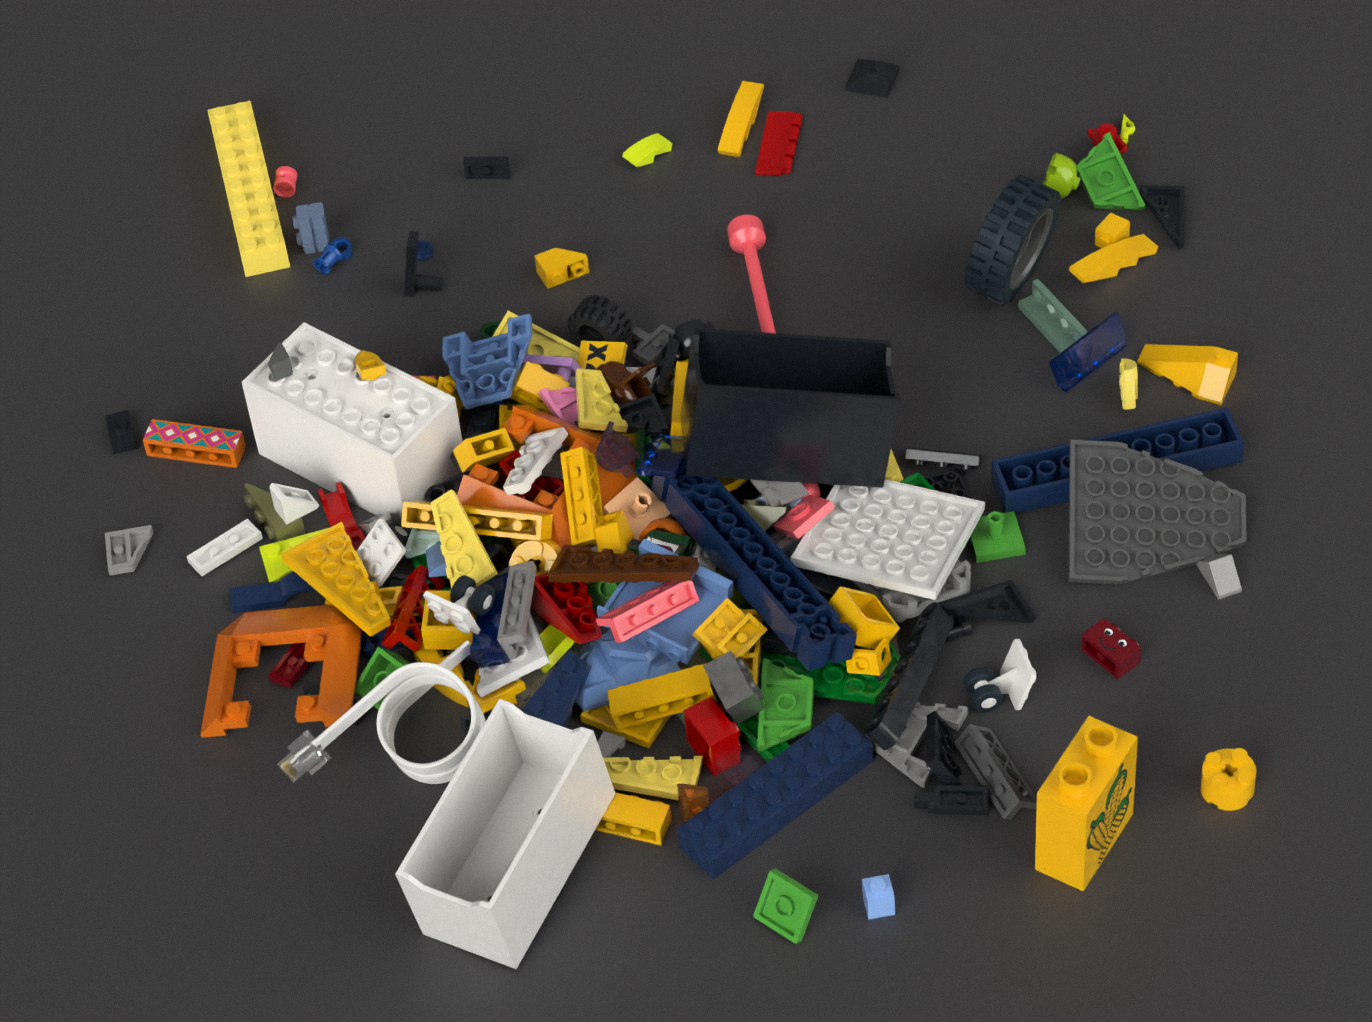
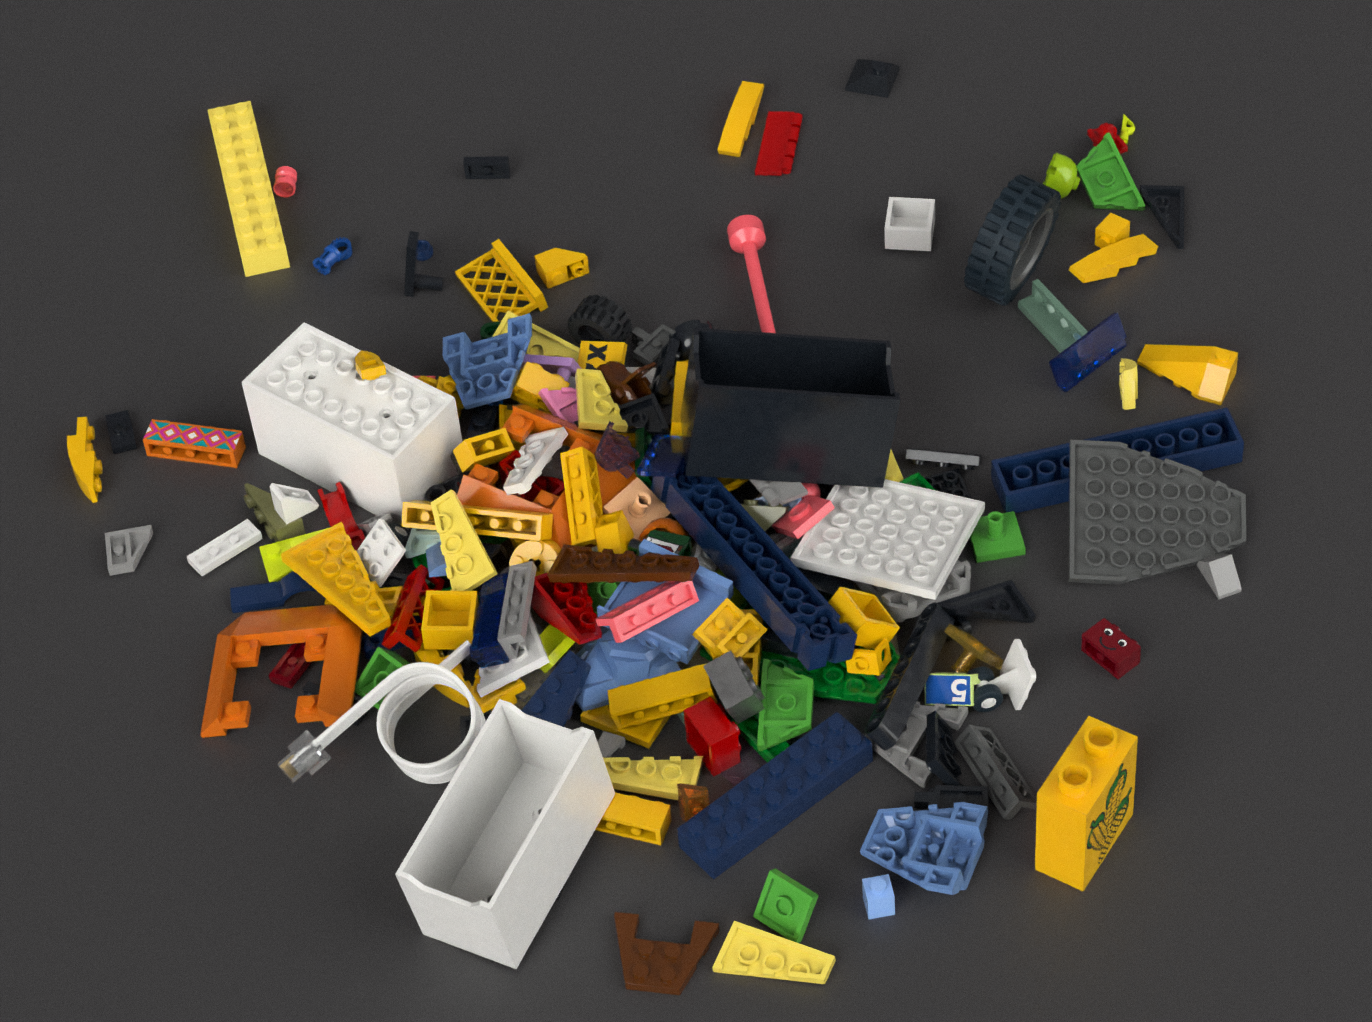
dark grey slope [268,343,293,381] -> none
sand blue brick [292,202,330,254] -> none
plate [423,575,495,635] -> none
neon yellow slope [622,133,673,167] -> none
yellow brick [1201,748,1257,811] -> none
none -> yellow slope [67,416,103,503]
none -> yellow fence [455,239,548,322]
none -> reddish brown wing [614,912,720,995]
none -> light yellow wing [712,921,836,984]
none -> medium blue wedge [860,802,988,895]
none -> white piece [884,197,935,251]
none -> blue panel [925,672,980,706]
none -> clear yellow tile [944,624,1005,673]

